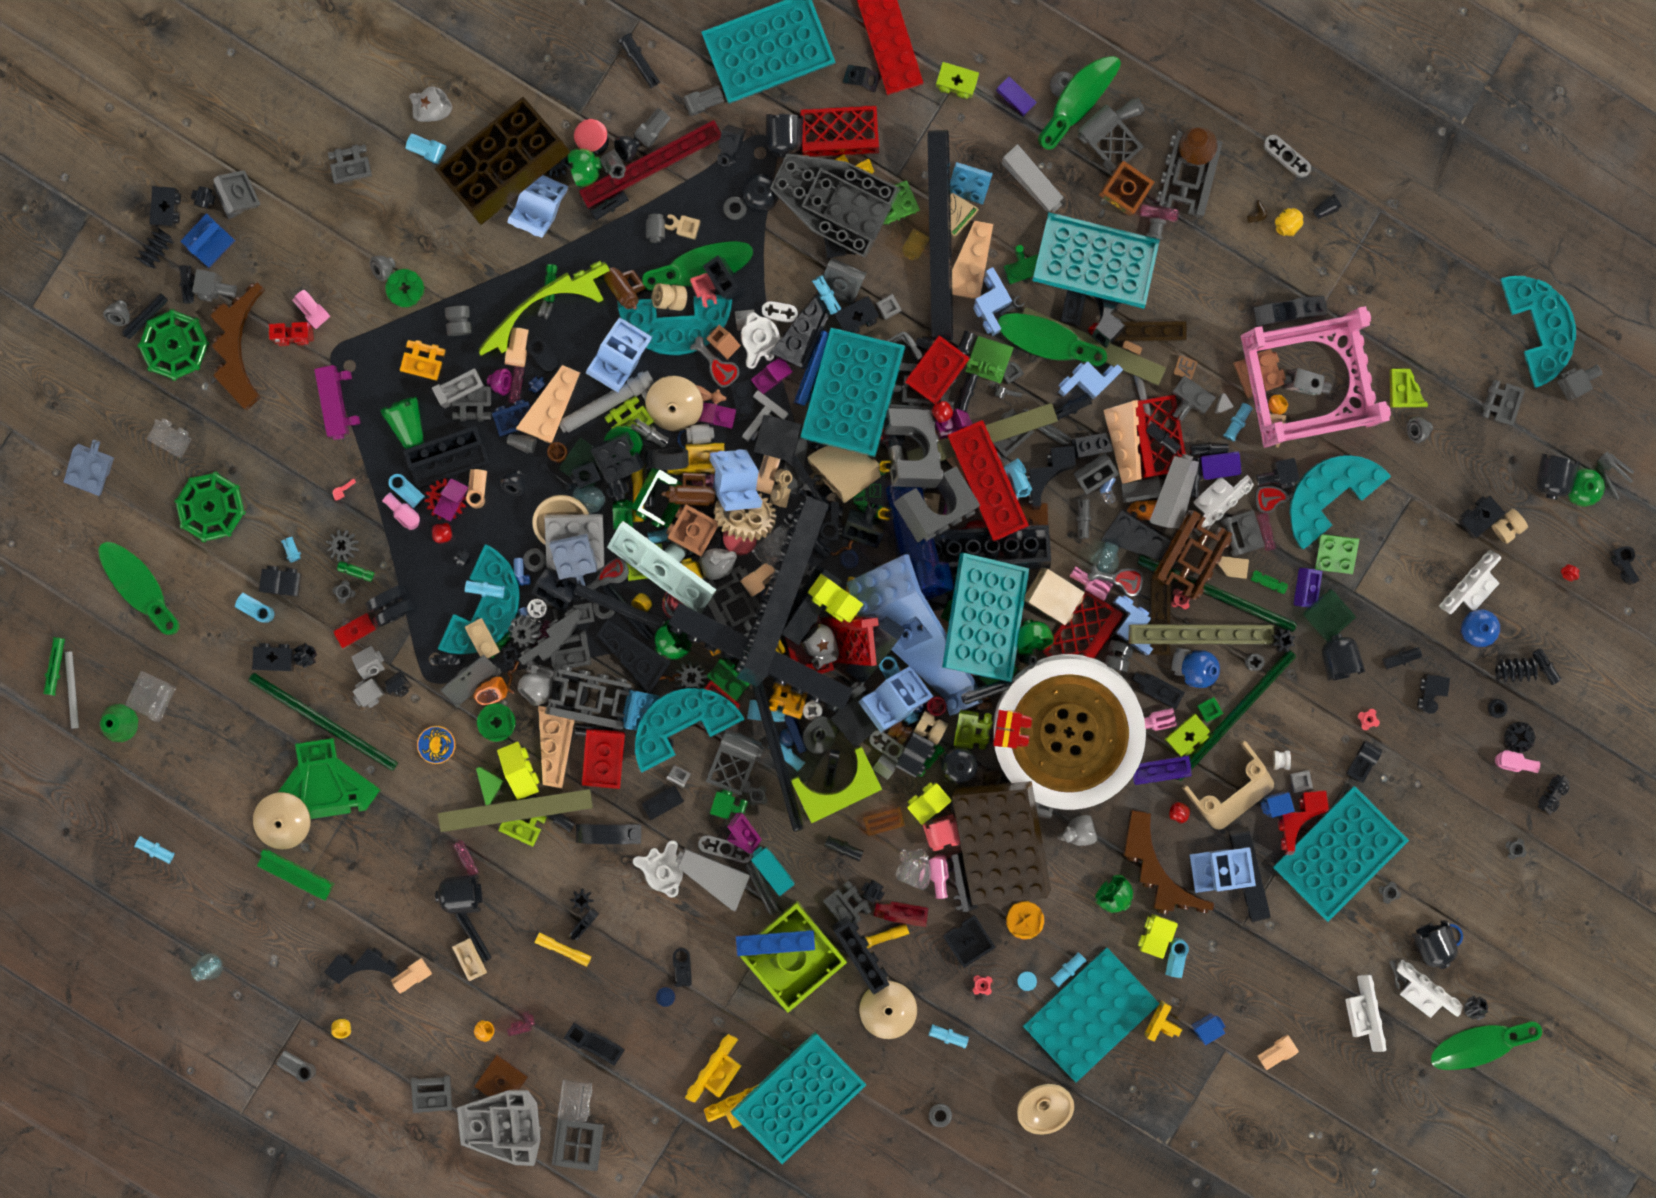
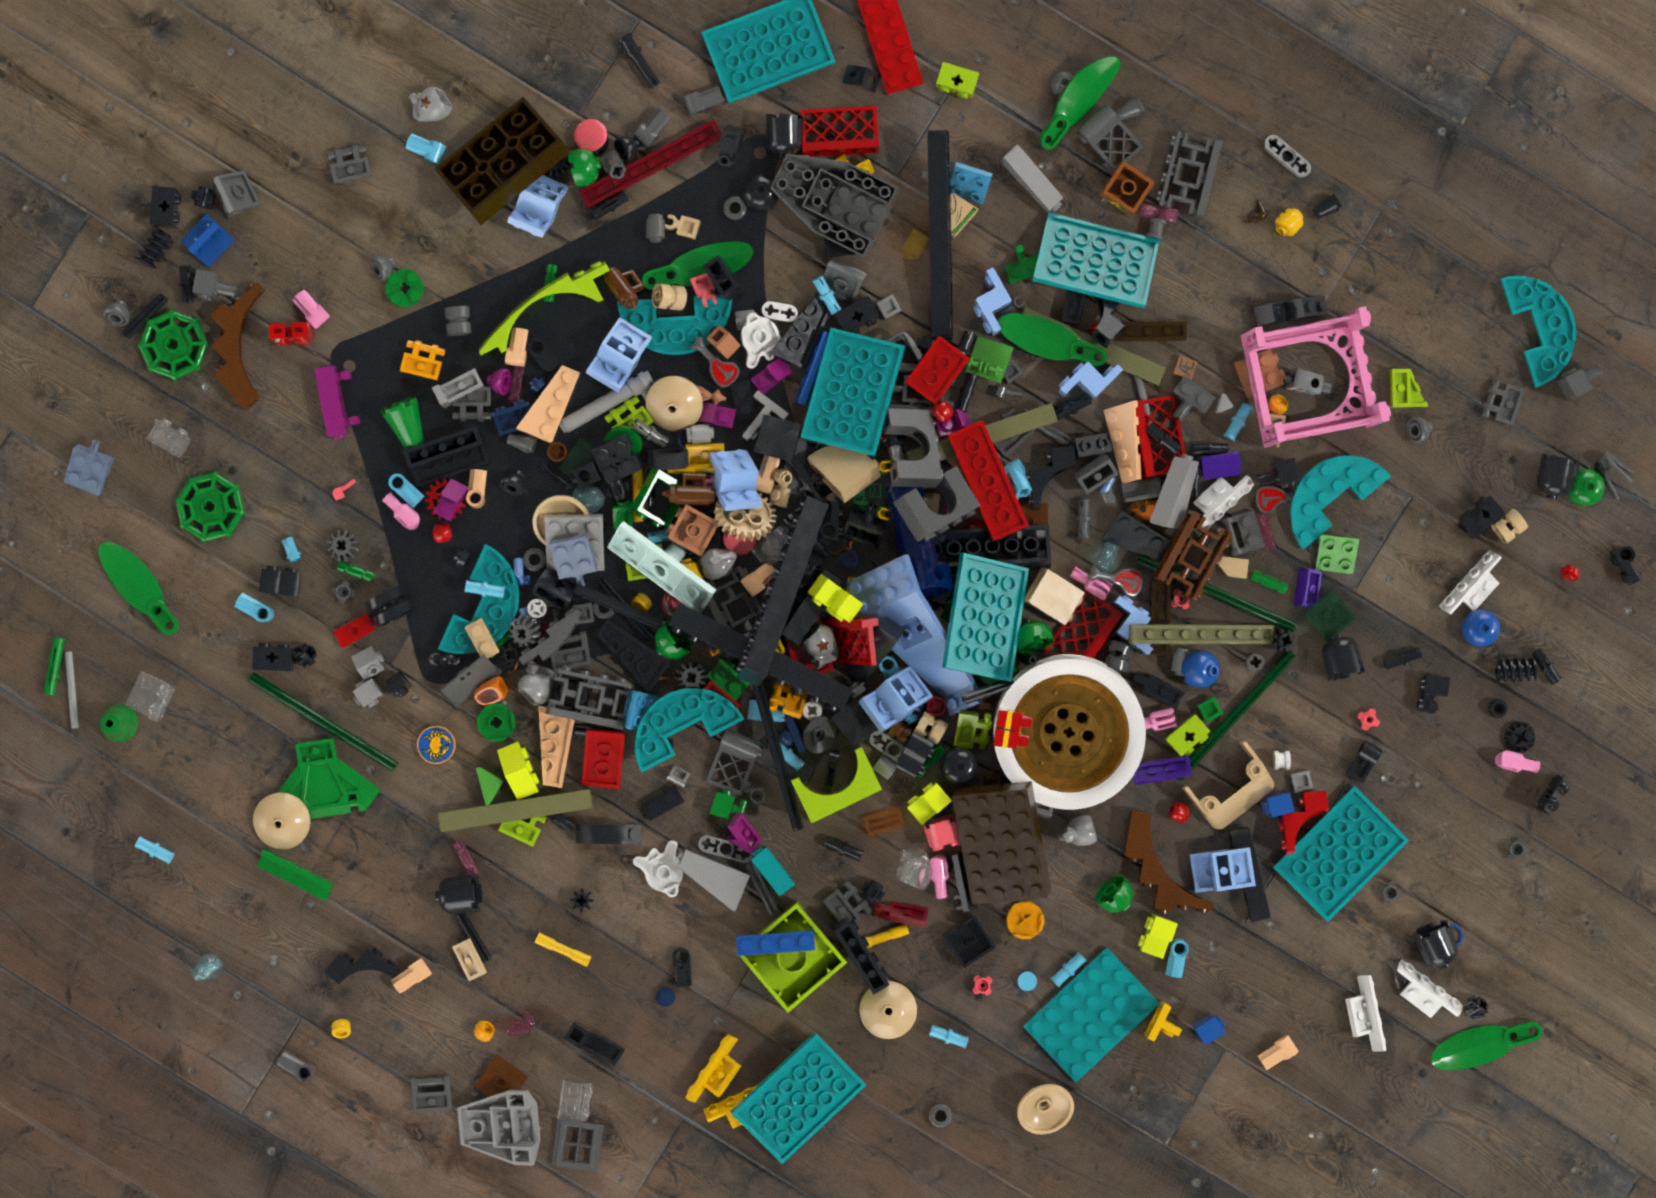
dark grey bush [538,300,553,319] -> none
black piece [568,907,600,942] -> none
dark grey piece [578,557,629,599] -> none
bright green hinge [883,180,920,225] -> none
light nougat wing [952,221,993,299] -> none
dark purple slope [996,77,1037,117] -> none
medium nougat tile [1121,341,1142,356] -> none
reddish brown cone [1179,127,1218,165] -> none

